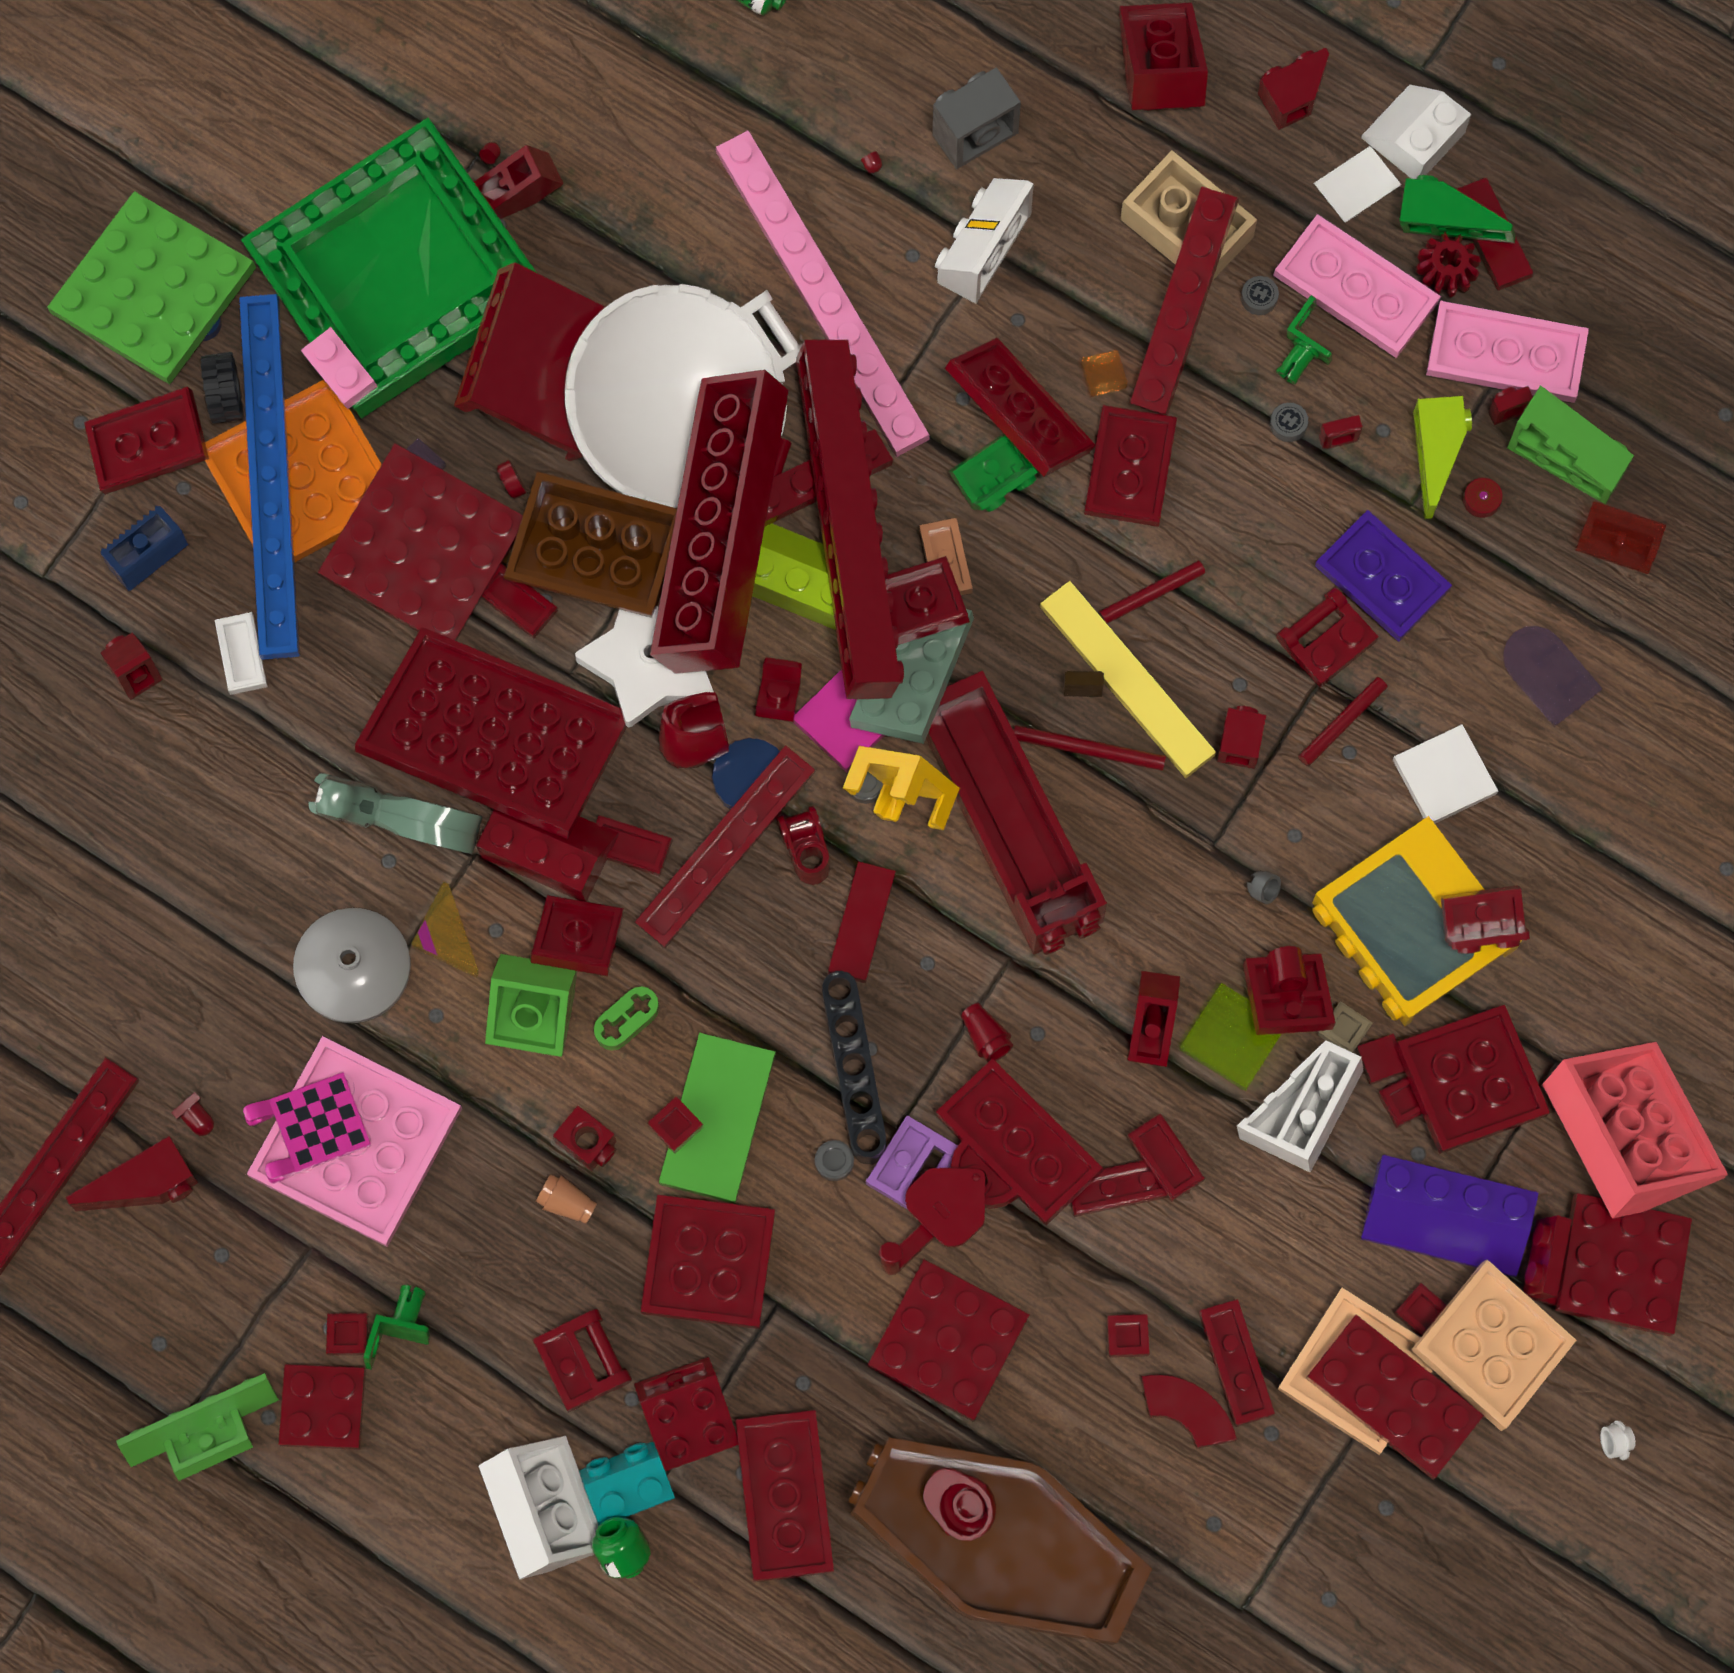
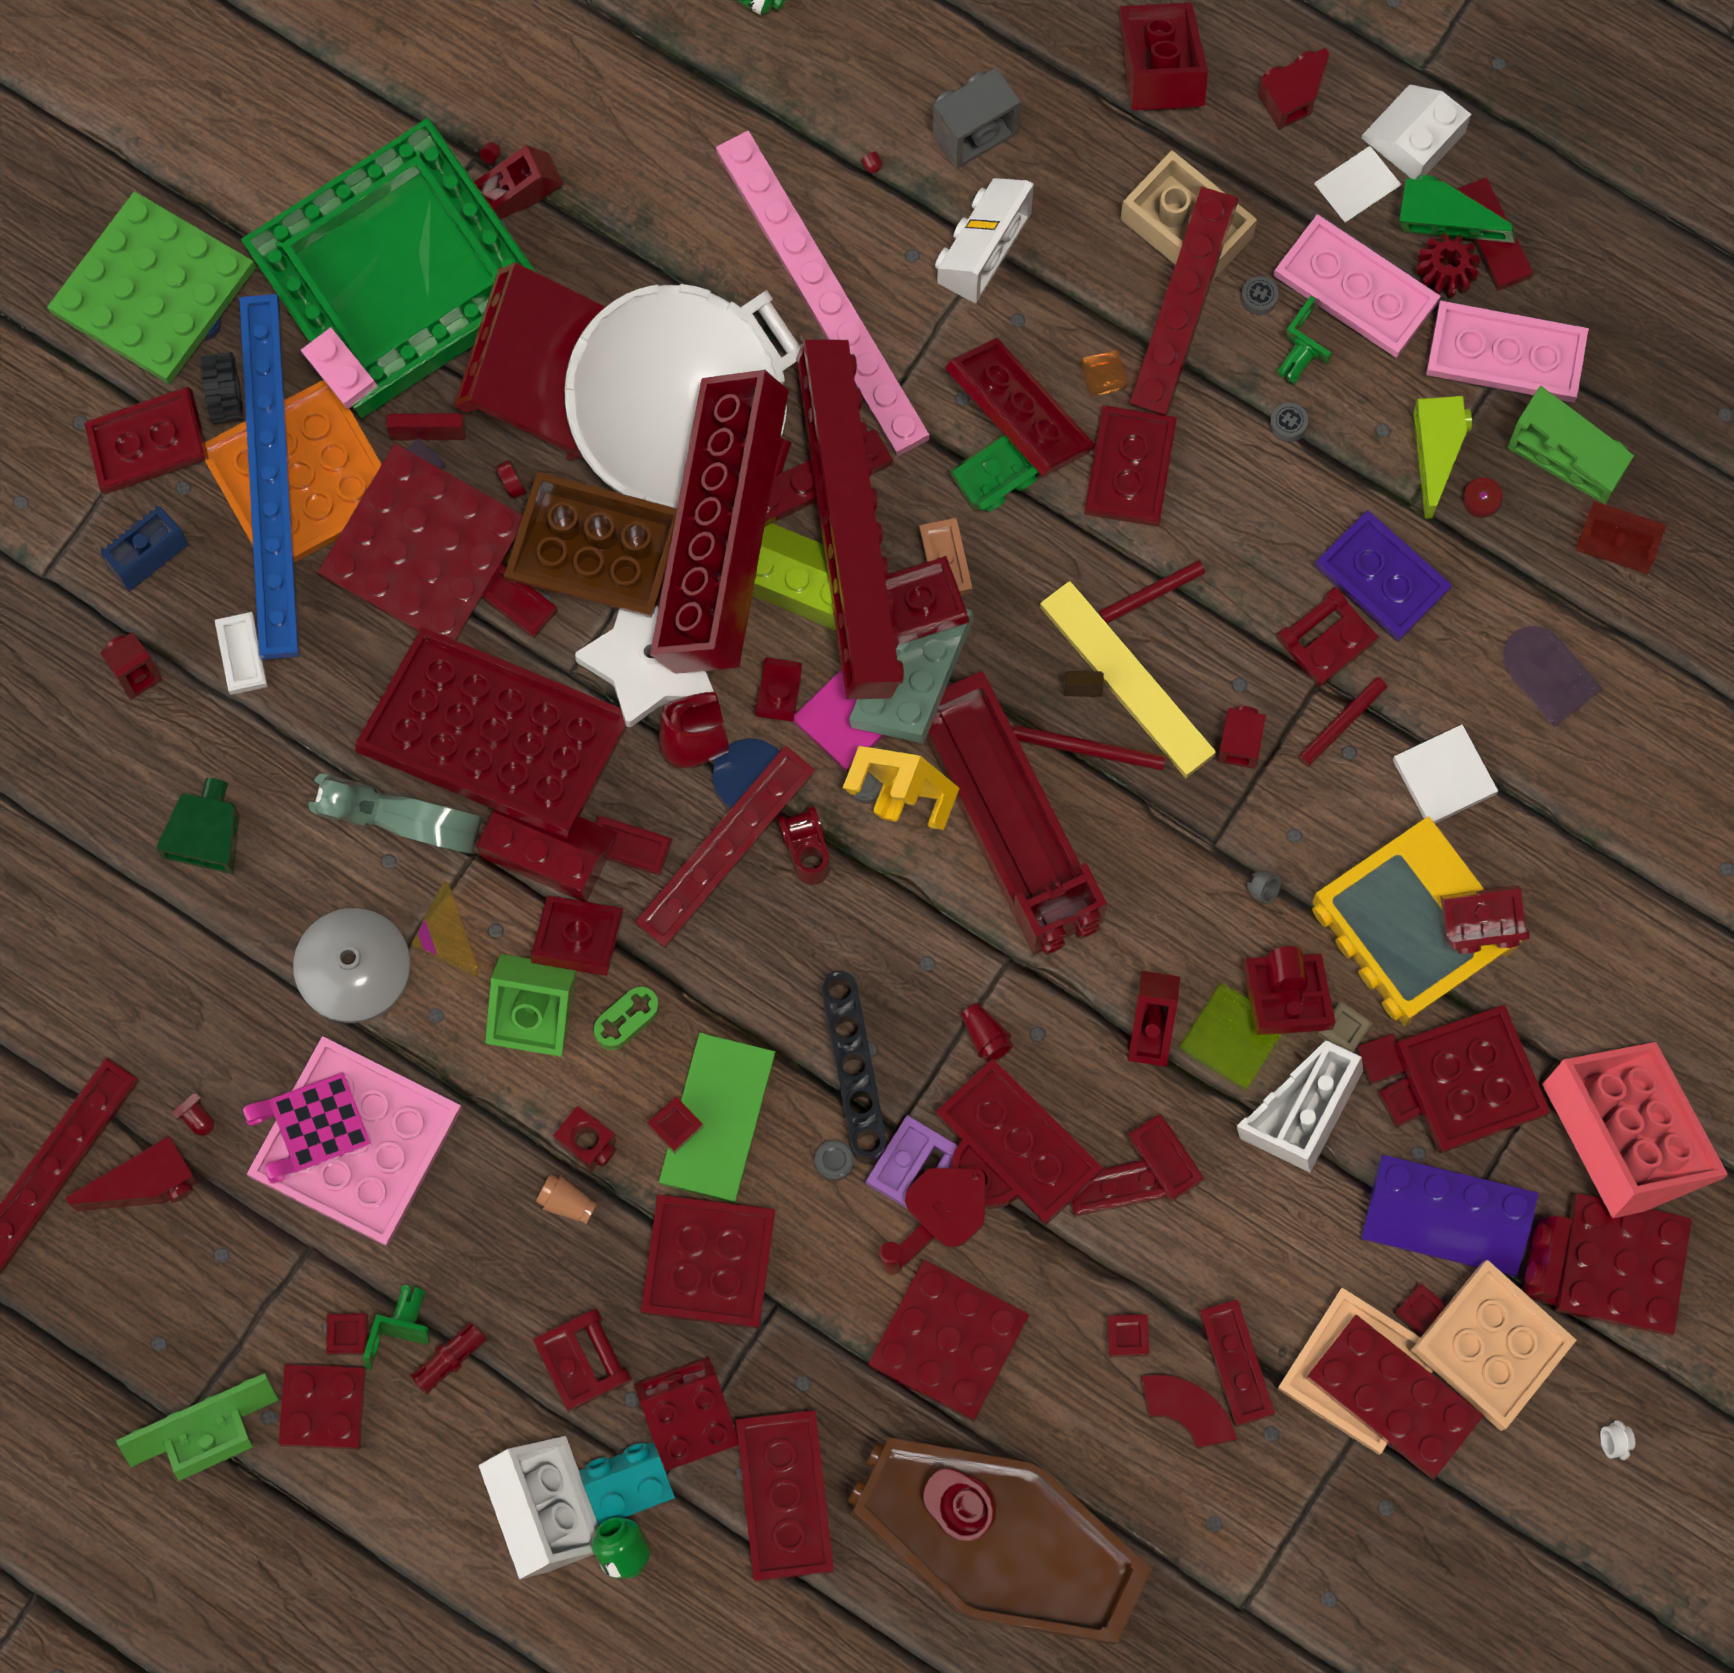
dark red tile [828,861,896,983] -> none
dark red tile [1319,415,1363,449] -> none
dark red plate [1488,386,1533,425] -> none
none -> dark green torso [156,778,239,874]
none -> dark red tile [387,413,466,441]
none -> dark red pin [410,1322,487,1395]

